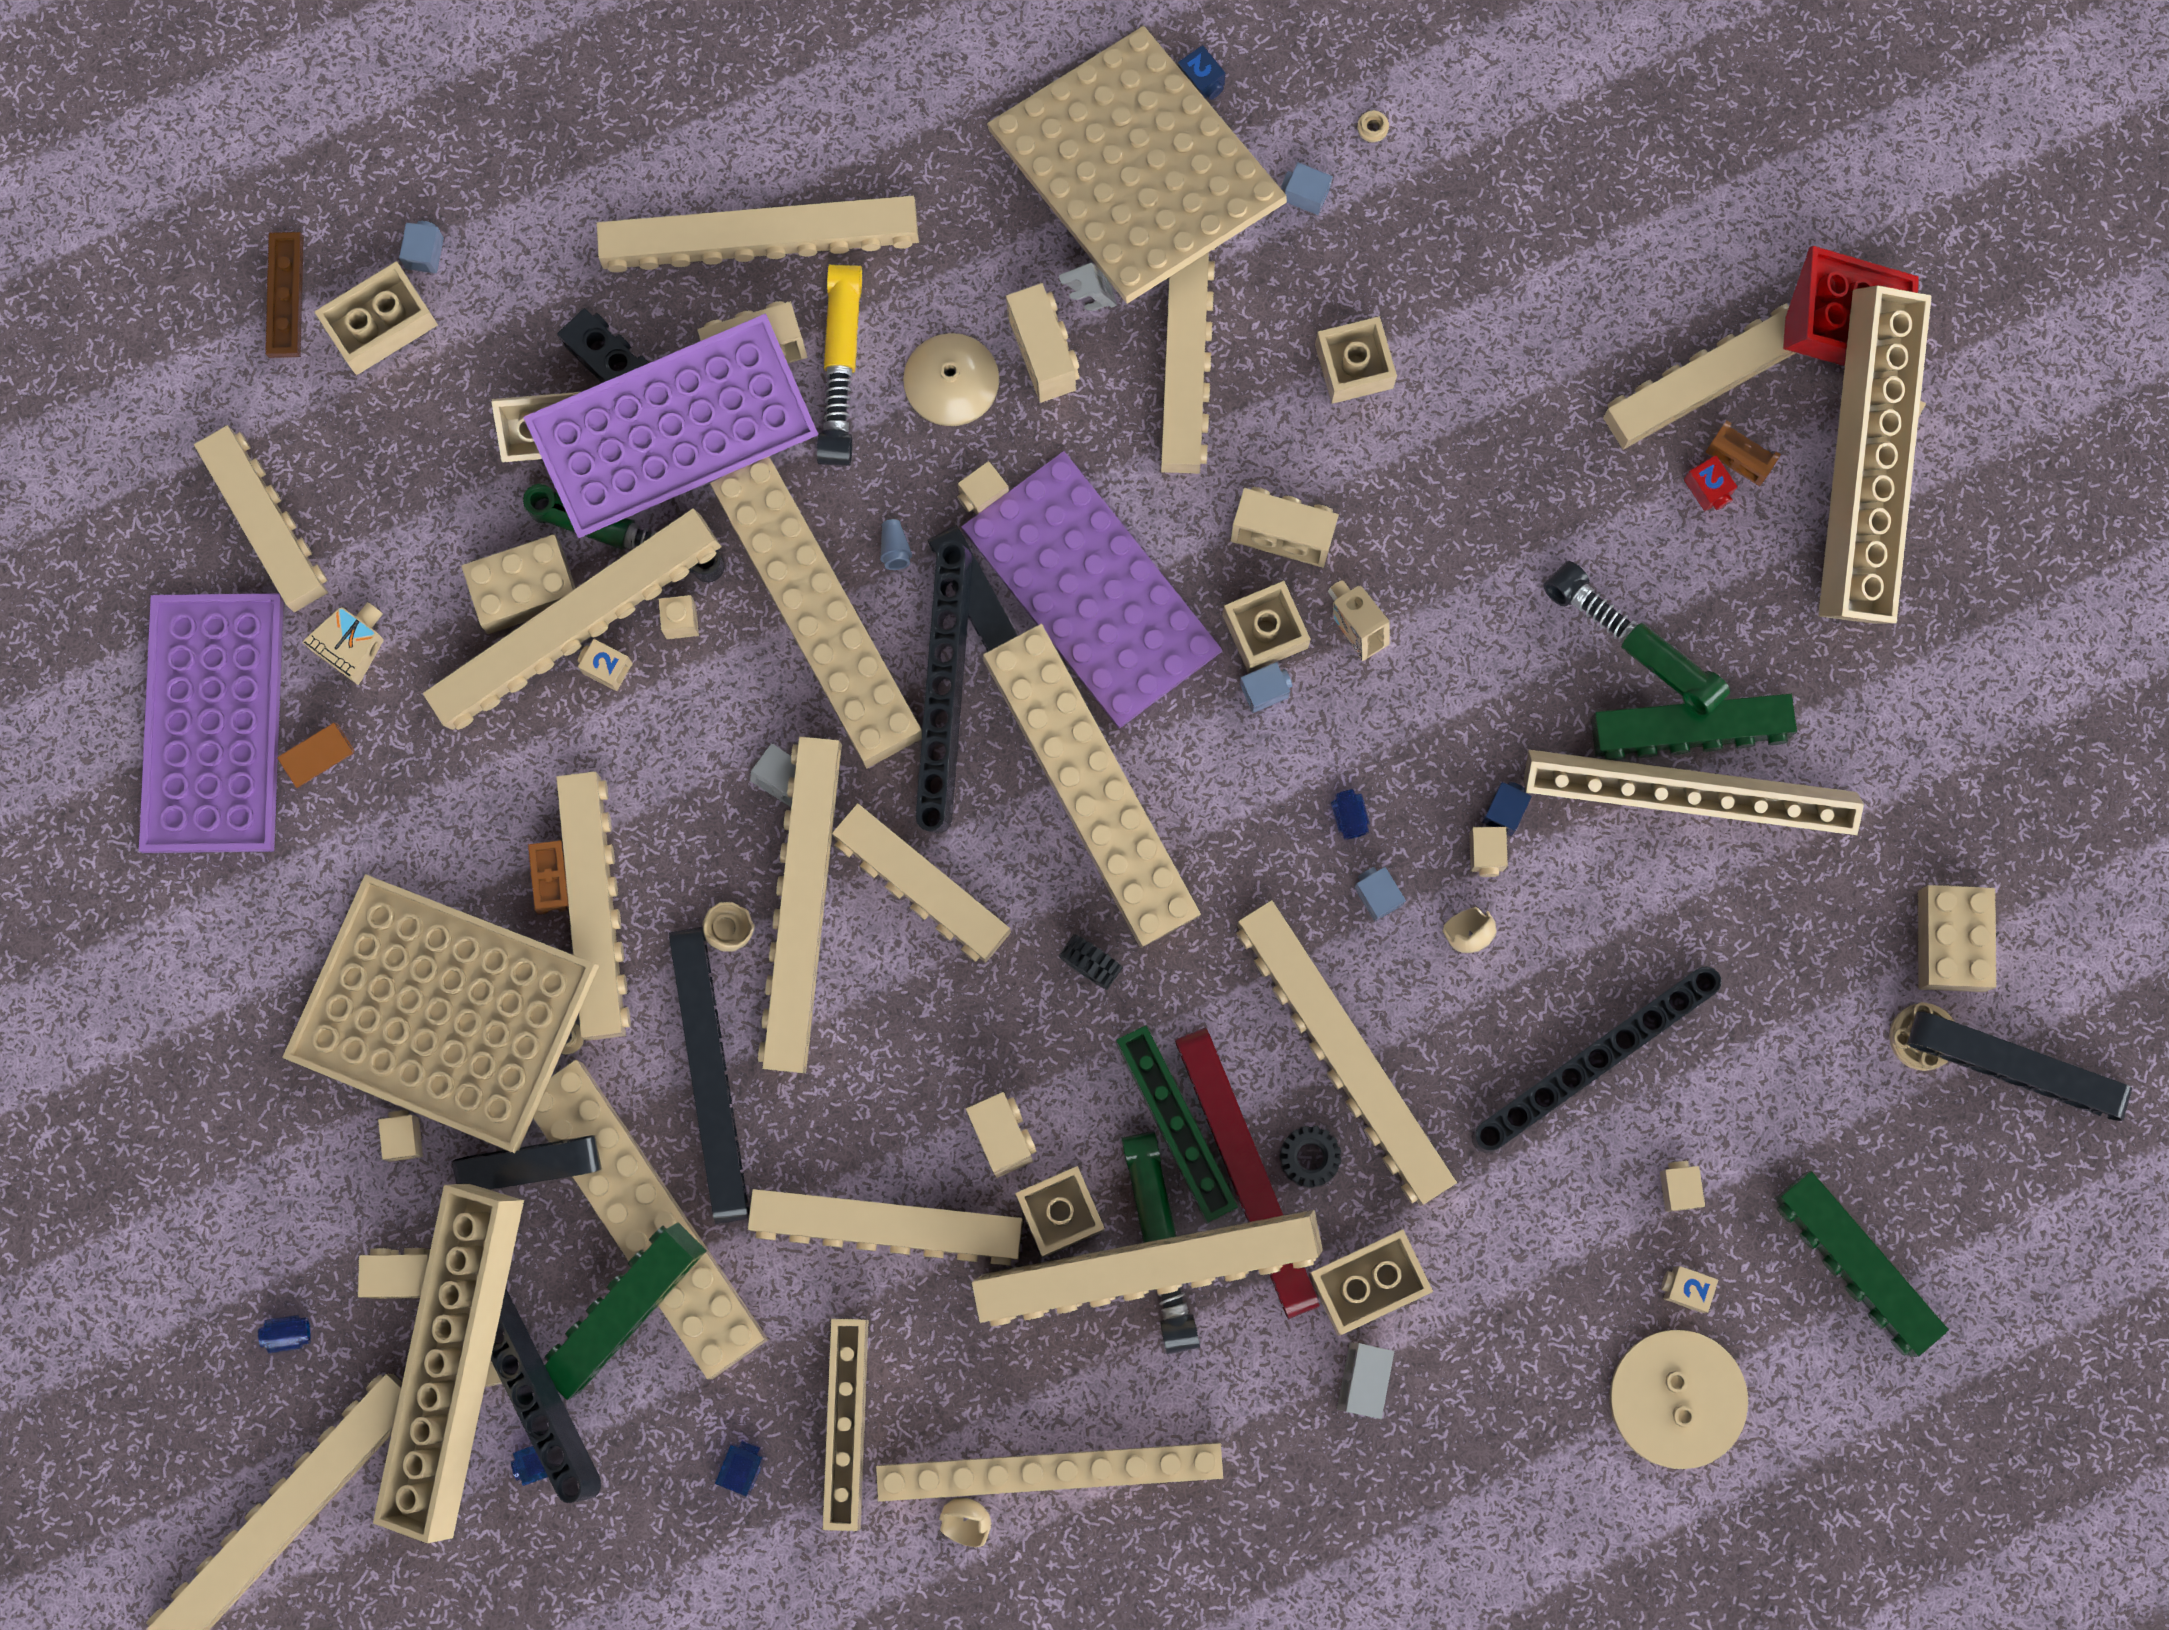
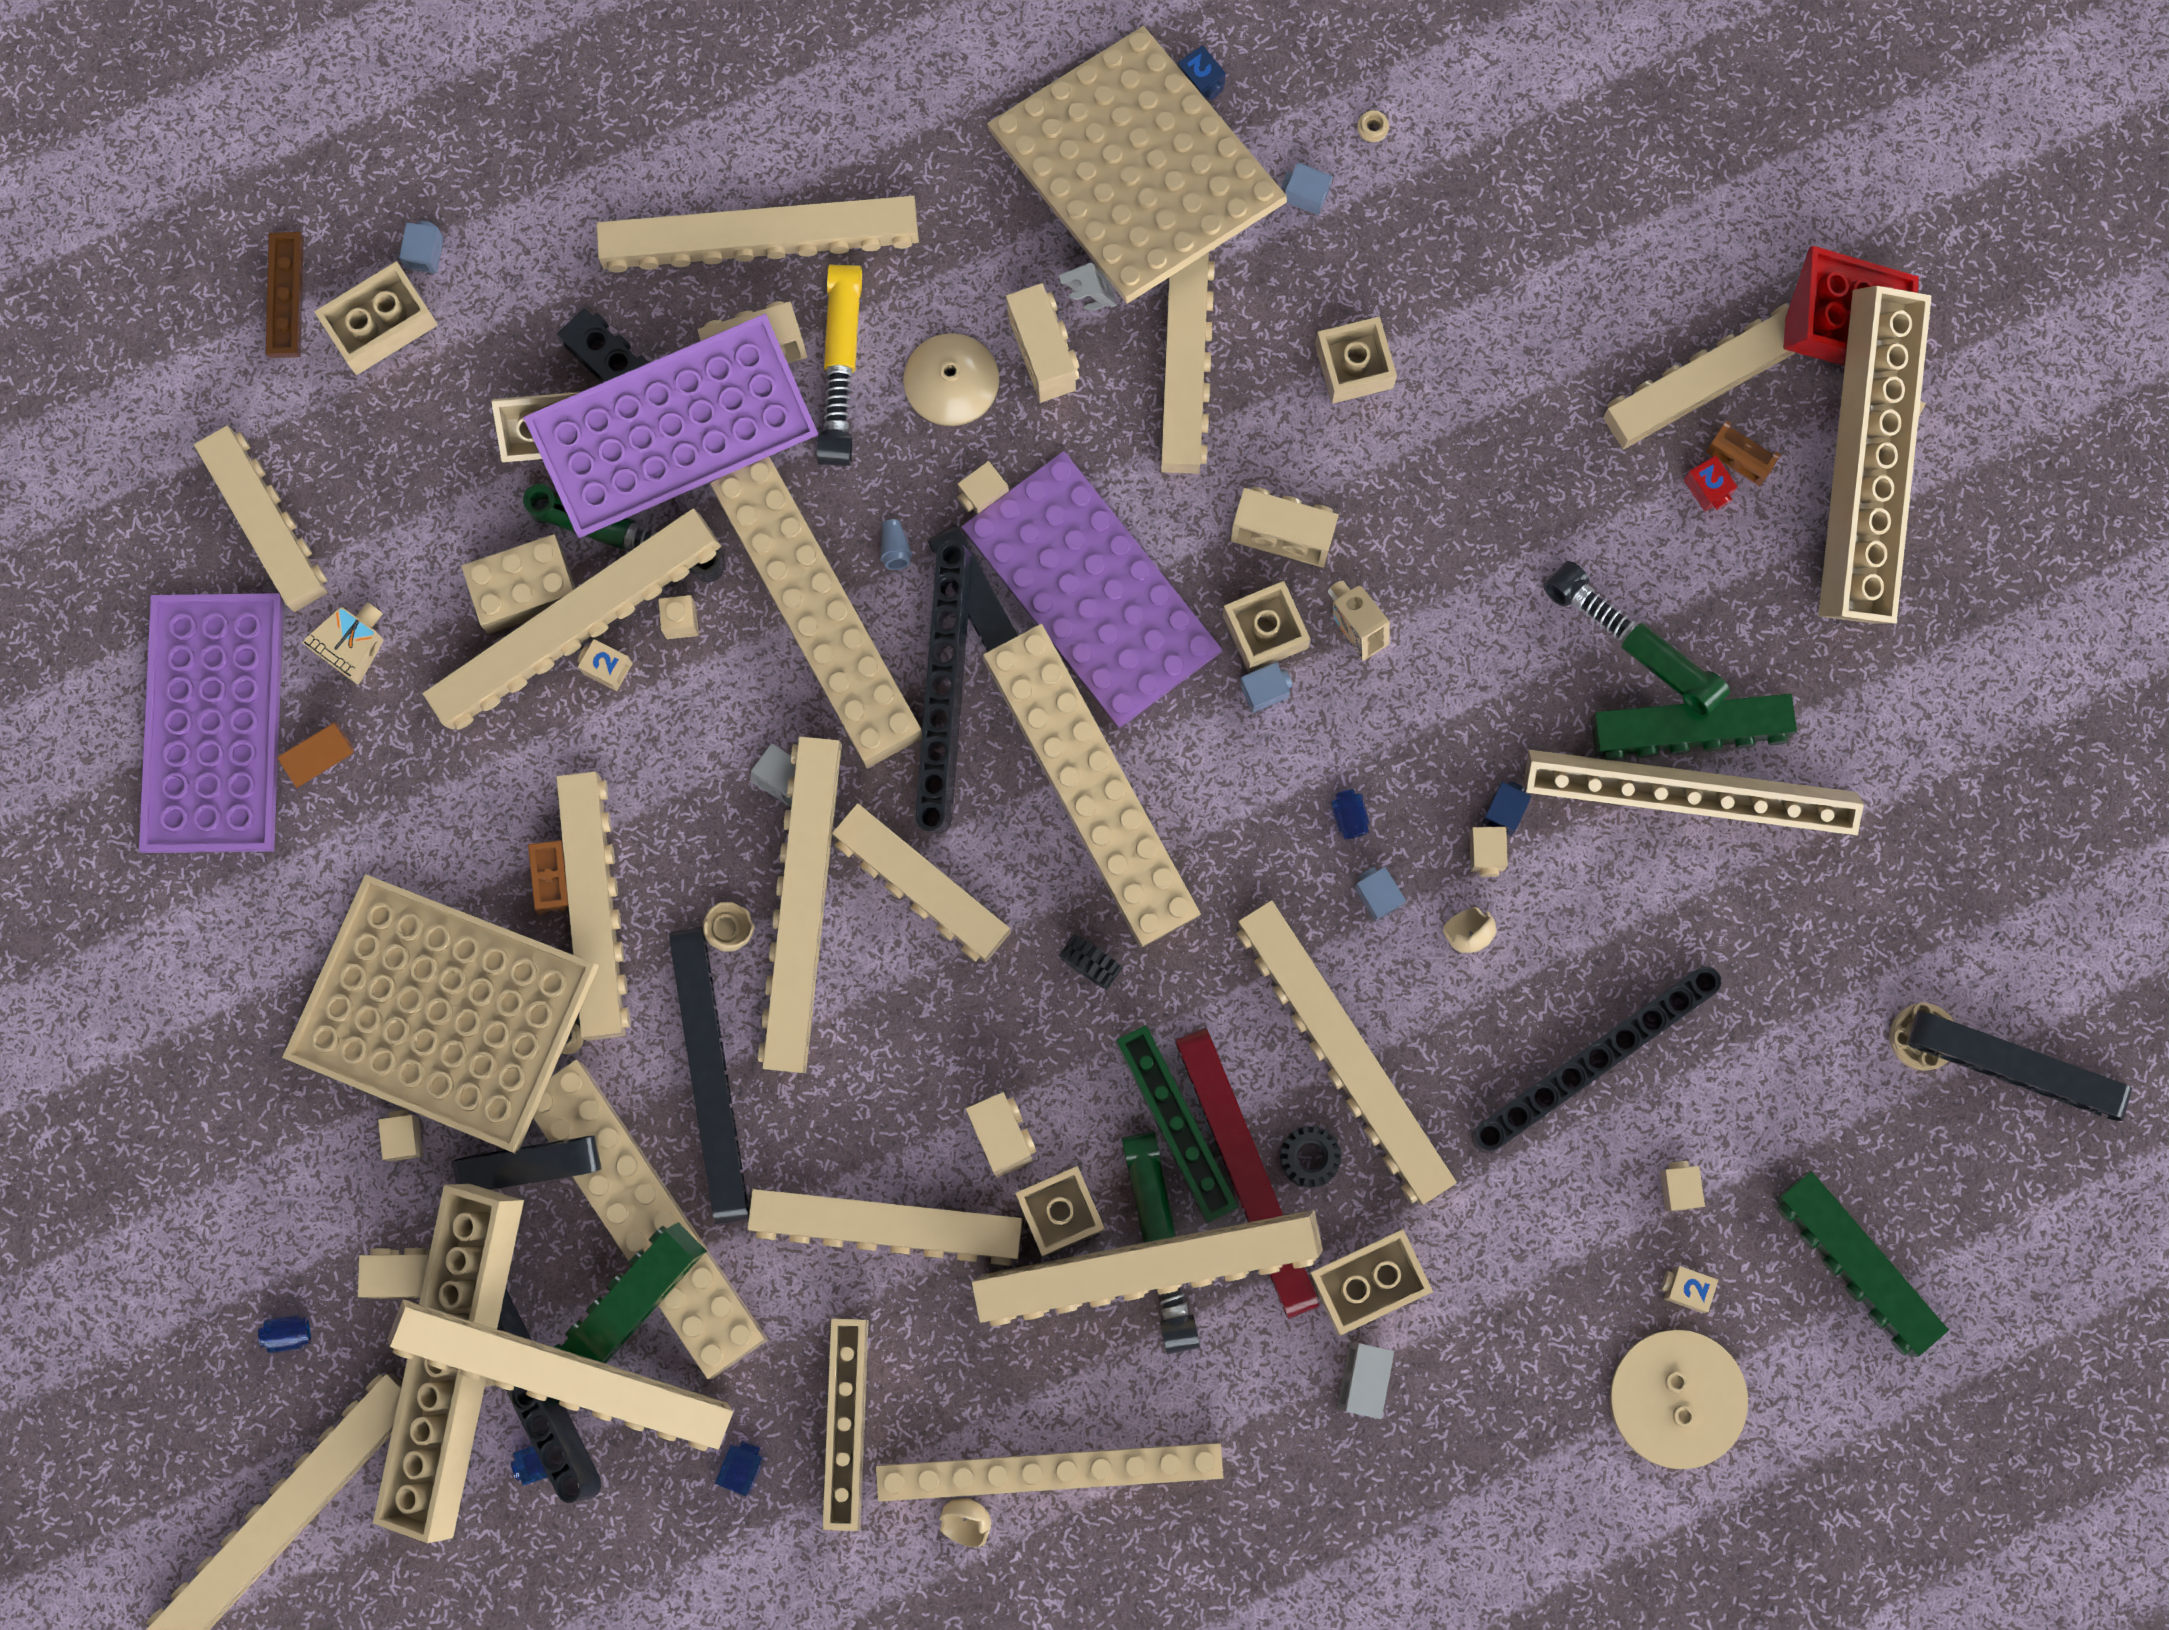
tan brick [1918,885,1996,992] -> none
none -> tan brick [387,1300,733,1451]

